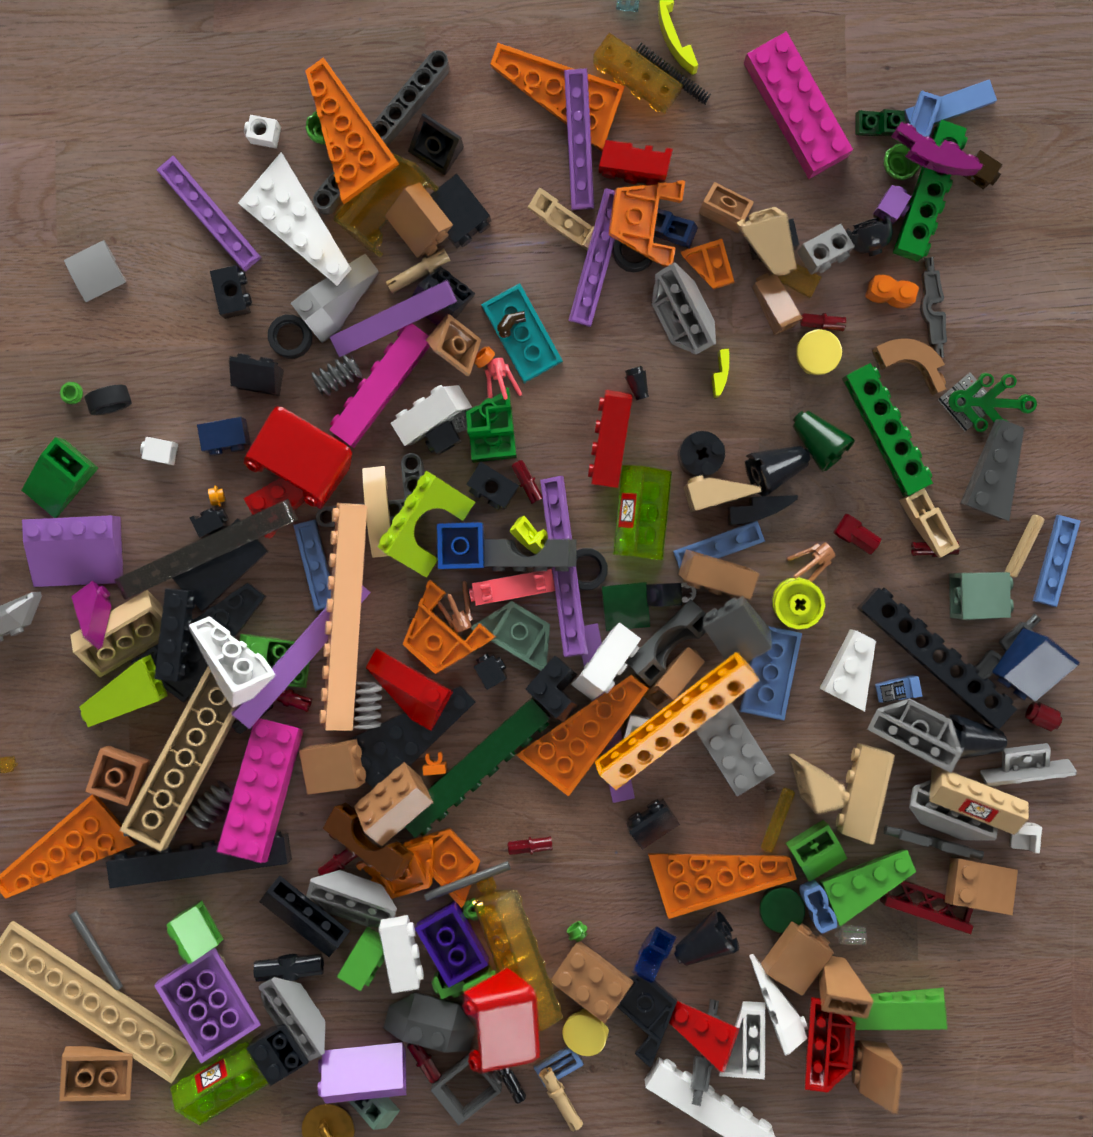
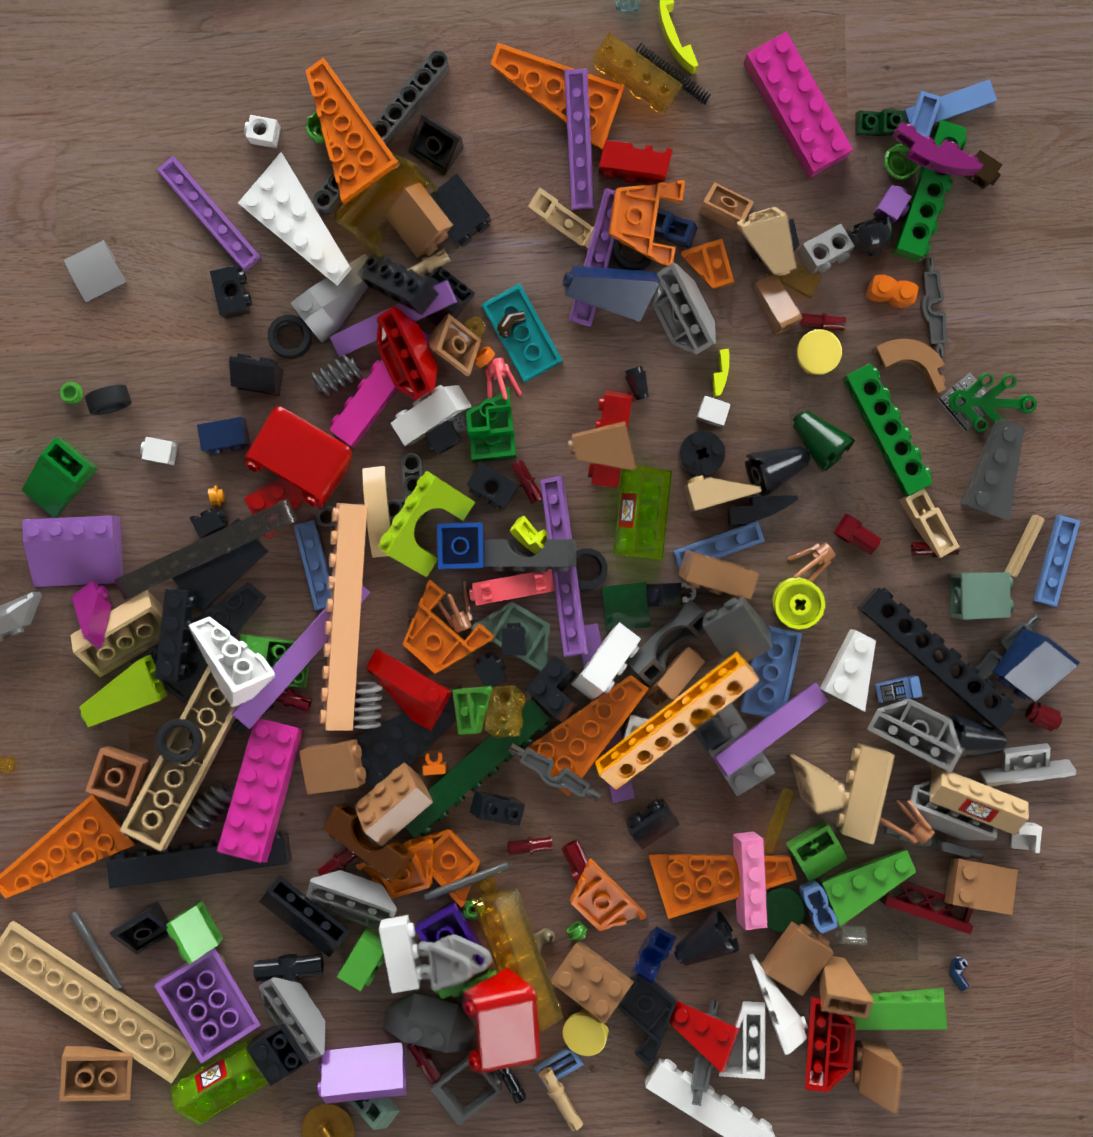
none -> black slope [110,902,170,955]
none -> black tyre [155,719,203,763]
none -> black brick [357,253,439,315]
none -> red wedge [377,306,438,400]
none -> light grey piece [418,934,492,990]
none -> bright green wing [452,686,492,735]
none -> clear yellow plate [464,317,486,338]
none -> black brick [470,790,525,826]
none -> clear yellow brick [485,685,525,738]
none -> black brick [502,623,526,655]
none -> dark grey piece [508,743,601,802]
none -> dark tan arm [529,928,556,958]
none -> dark red piece [561,839,588,884]
none -> dark blue slope [562,266,659,322]
none -> medium nougat slope [568,421,636,470]
none -> orange wing [570,859,646,931]
none -> black brick [694,718,732,751]
none -> white panel [696,396,730,428]
none -> medium lavender tile [713,683,828,776]
none -> bright pink arch [733,832,767,930]
none -> nougat plant [879,800,935,845]
none -> dark blue arm [949,957,969,991]

